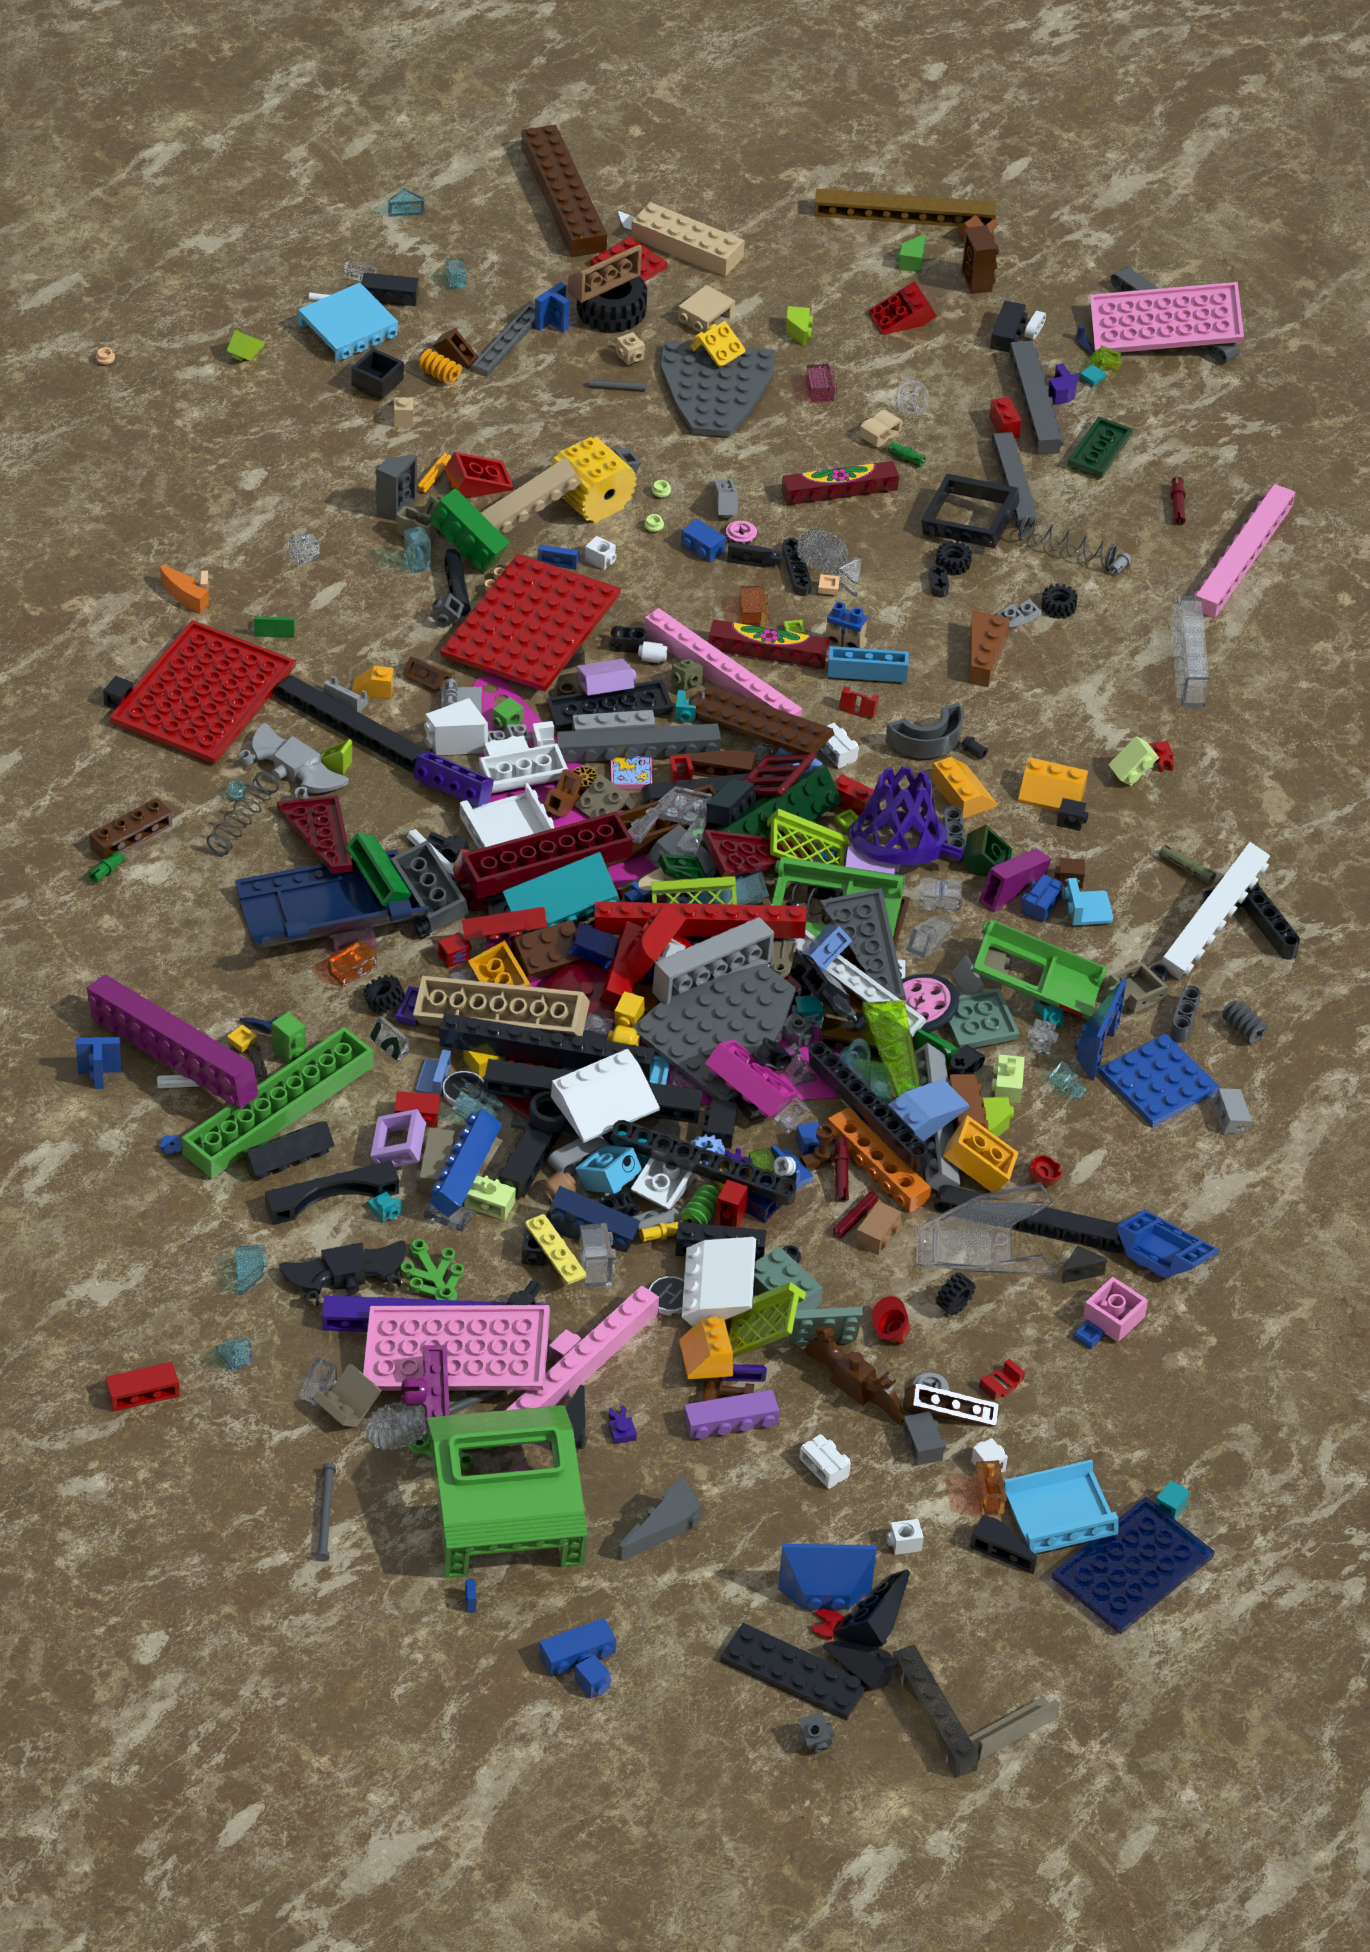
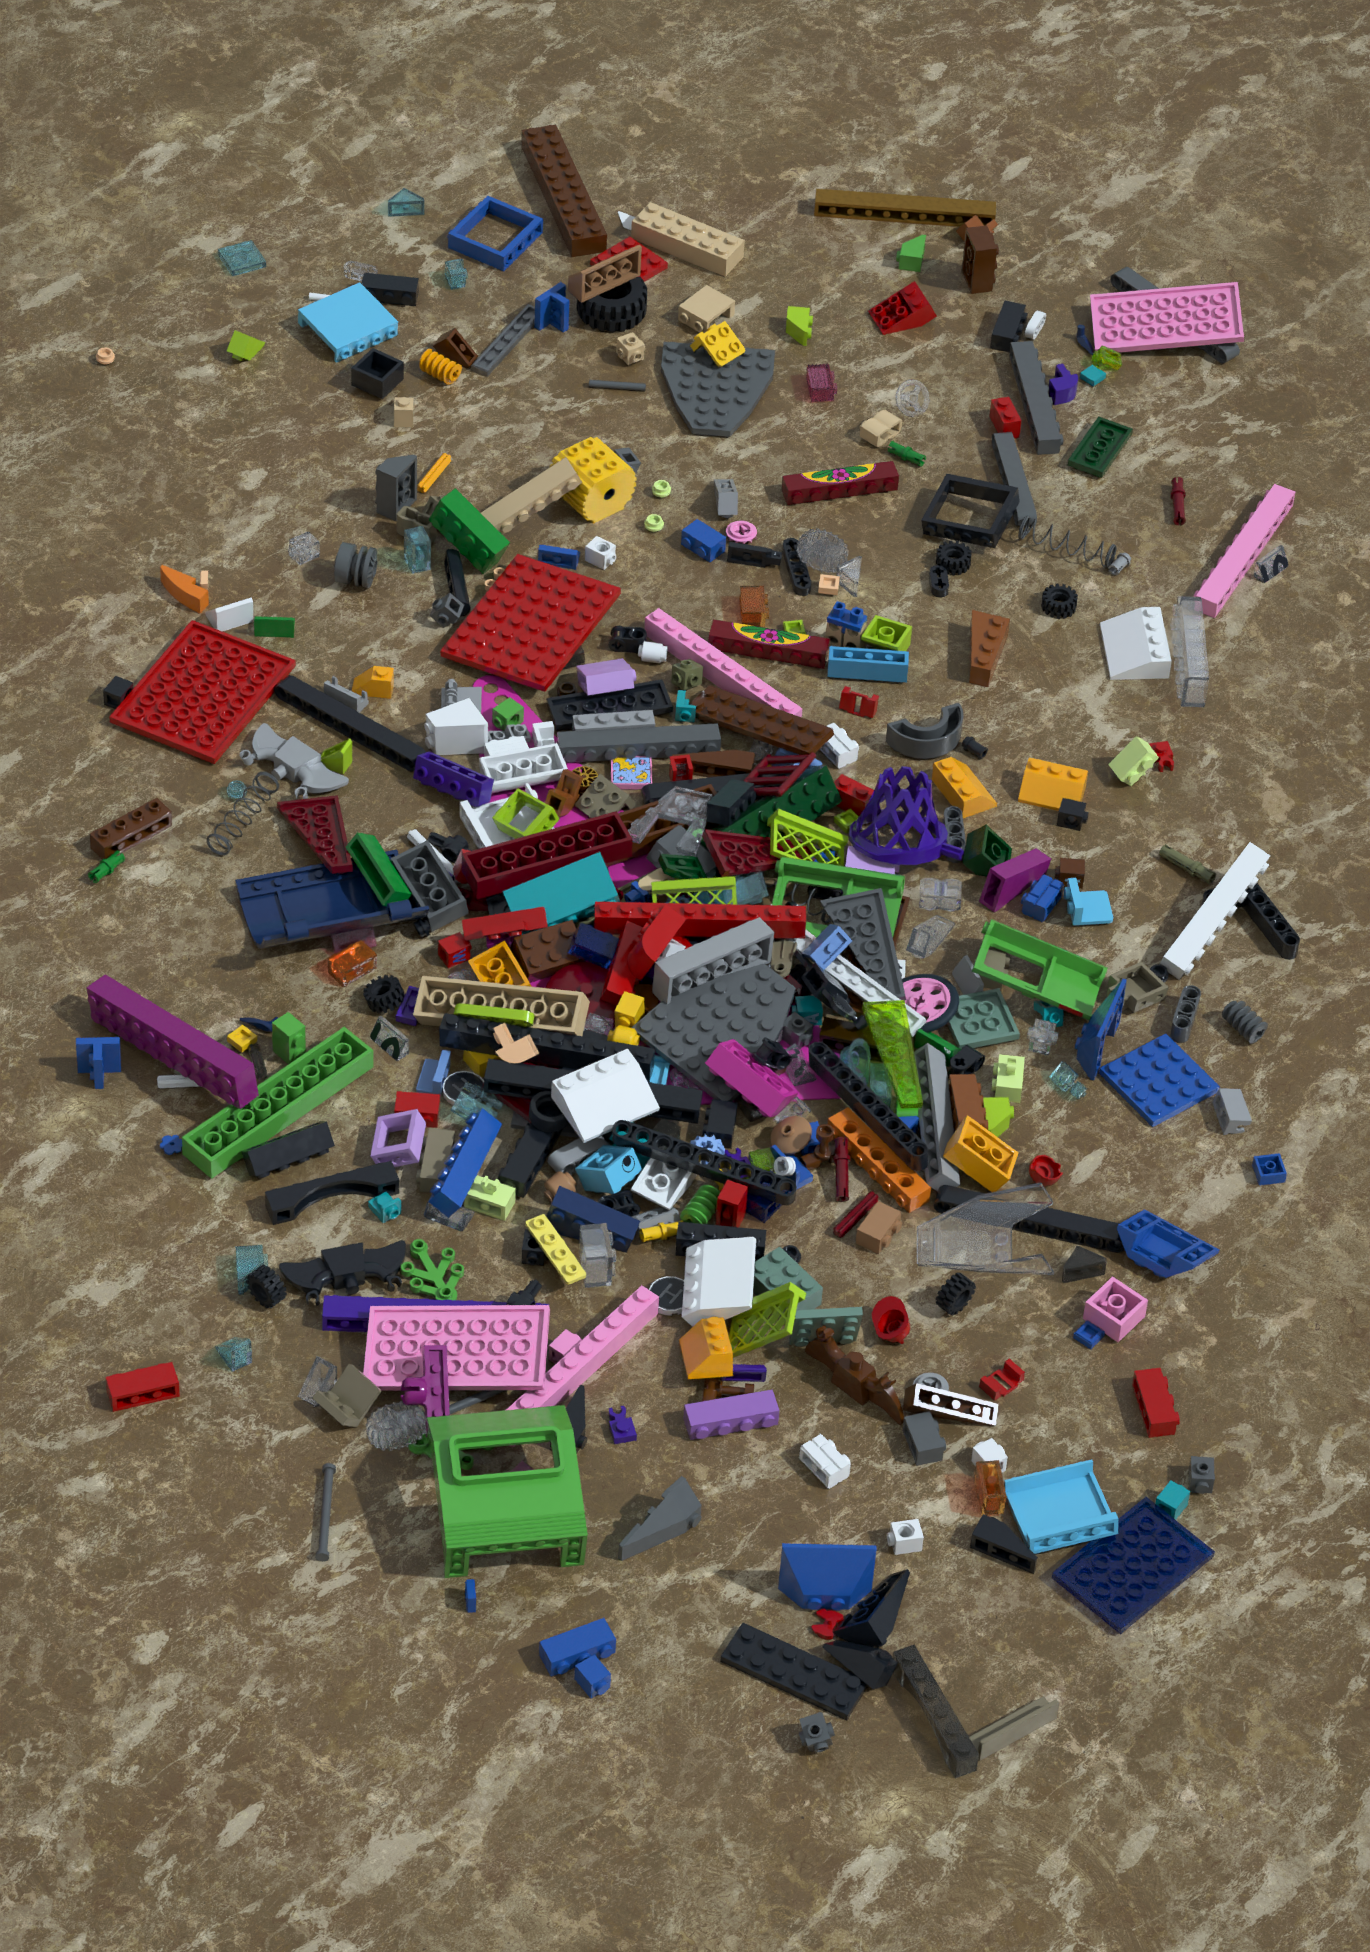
reddish brown panel [402,656,452,691] -> none
red slope [444,452,514,498] -> none
medium blue slope [888,1079,970,1142] -> none
light grey slope [997,599,1041,628] -> none
none -> white slope [205,598,254,632]
none -> clear light blue plate [218,240,266,276]
none -> black tyre [246,1265,287,1308]
none -> dark grey wheel [334,542,377,588]
none -> blue window [447,196,543,272]
none -> lime beam [453,1003,535,1027]
none -> lime window [492,788,559,839]
none -> light nougat brick [493,1023,539,1063]
none -> medium nougat dish [771,1116,812,1155]
none -> lime slope [861,615,912,651]
none -> white slope [1100,607,1172,680]
none -> red brick [1132,1367,1180,1438]
none -> dark grey brick [1188,1456,1215,1494]
none -> blue piece [1252,1153,1287,1185]
none -> clear slope [1254,545,1289,583]

